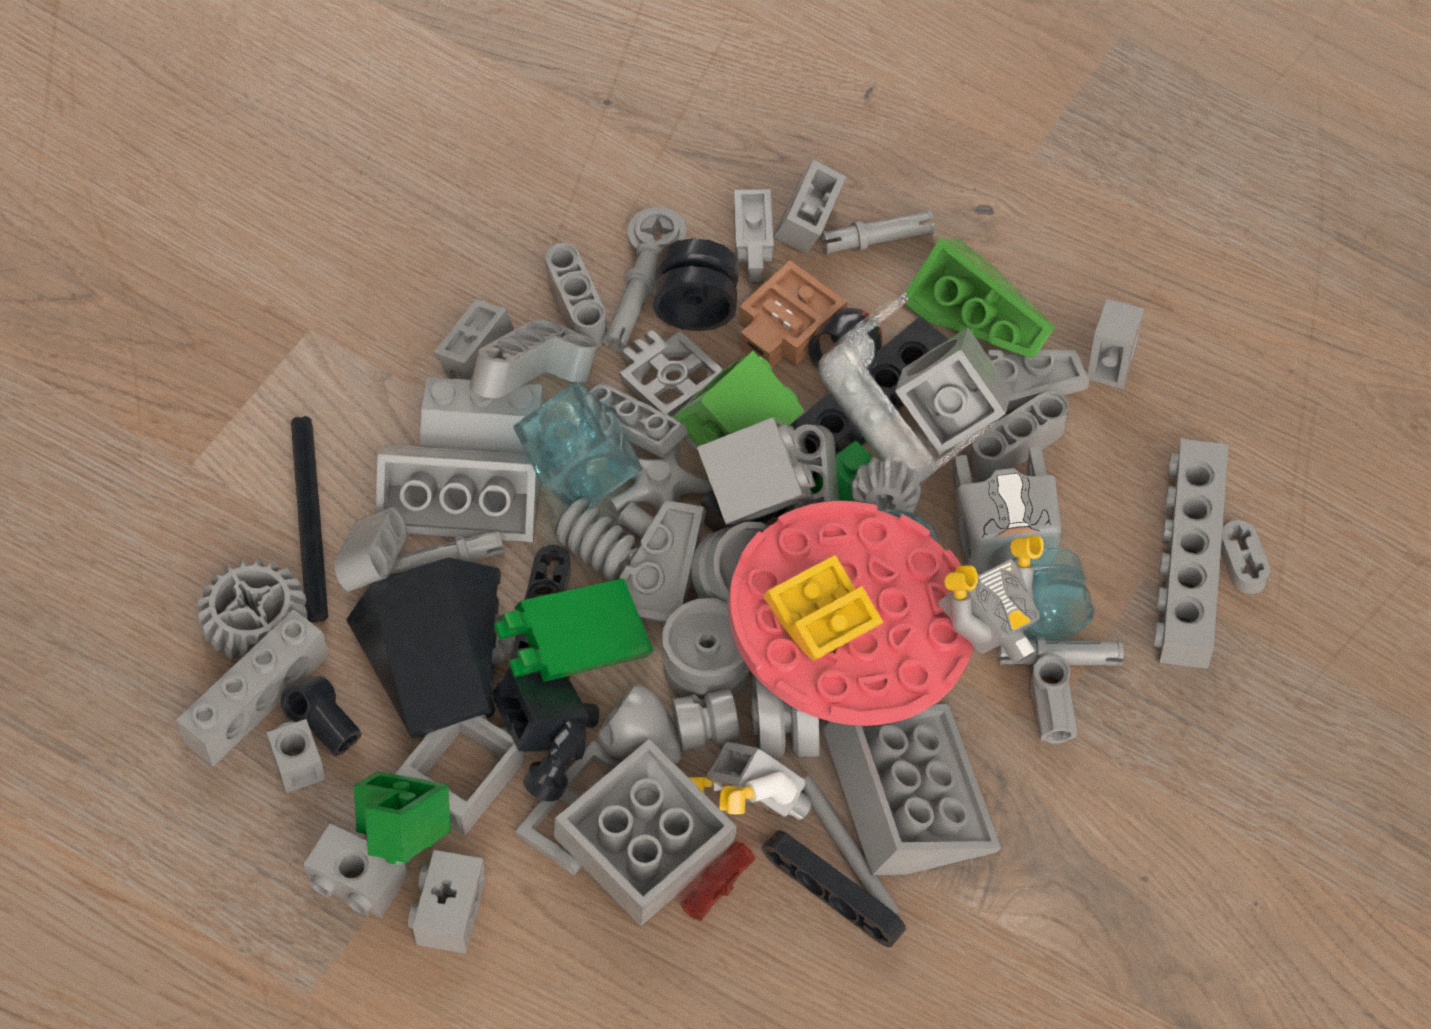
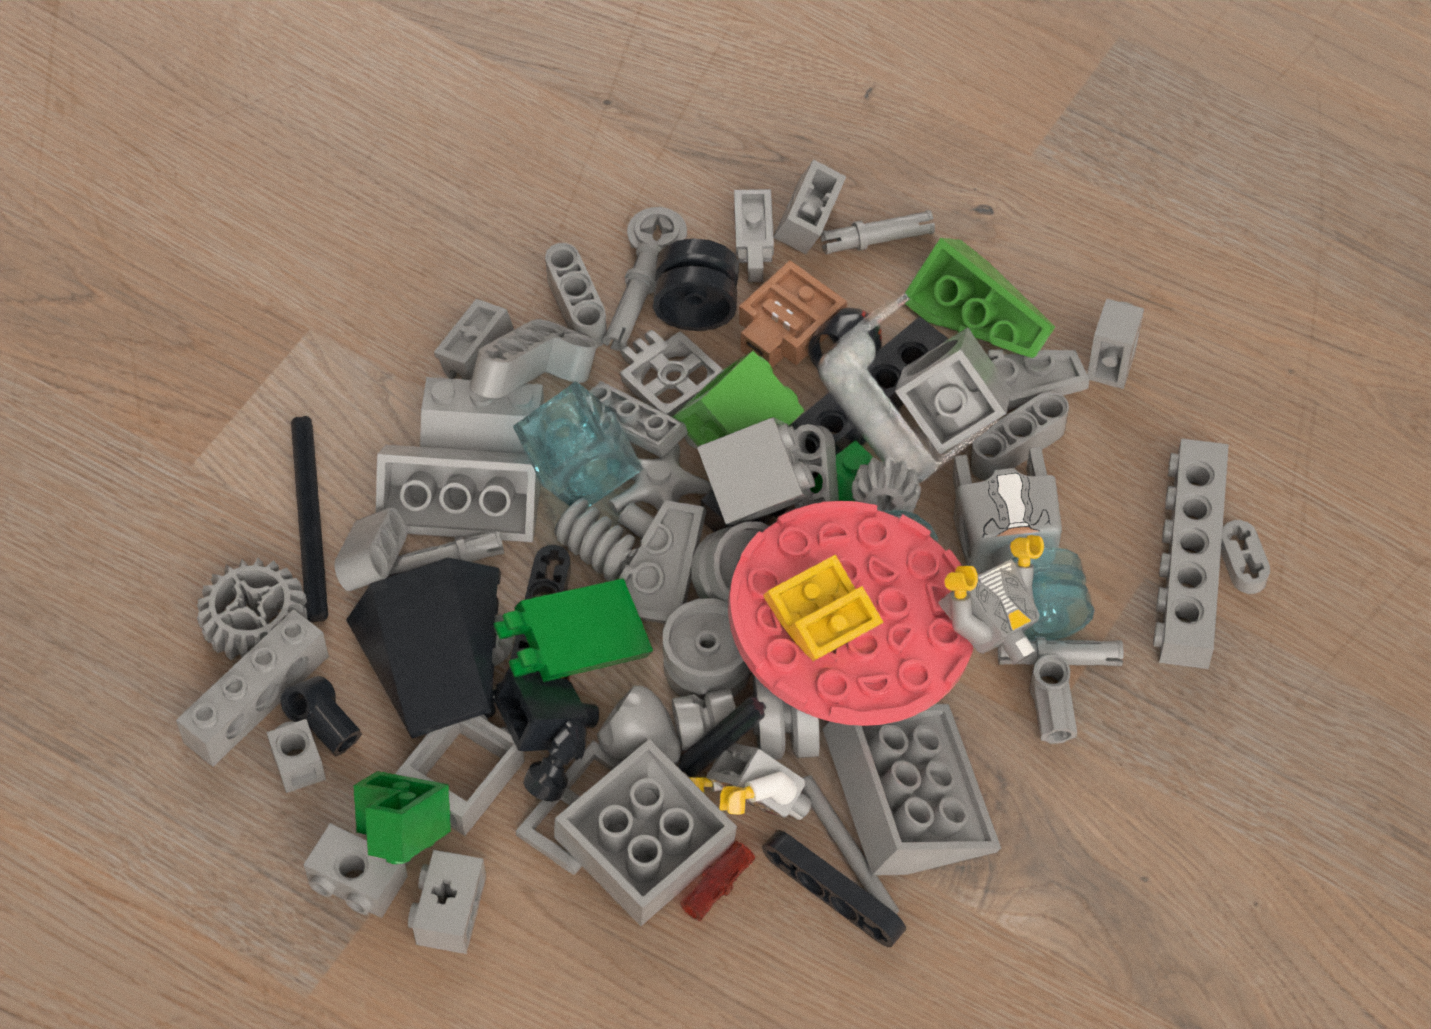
none -> black axle [678,697,766,777]

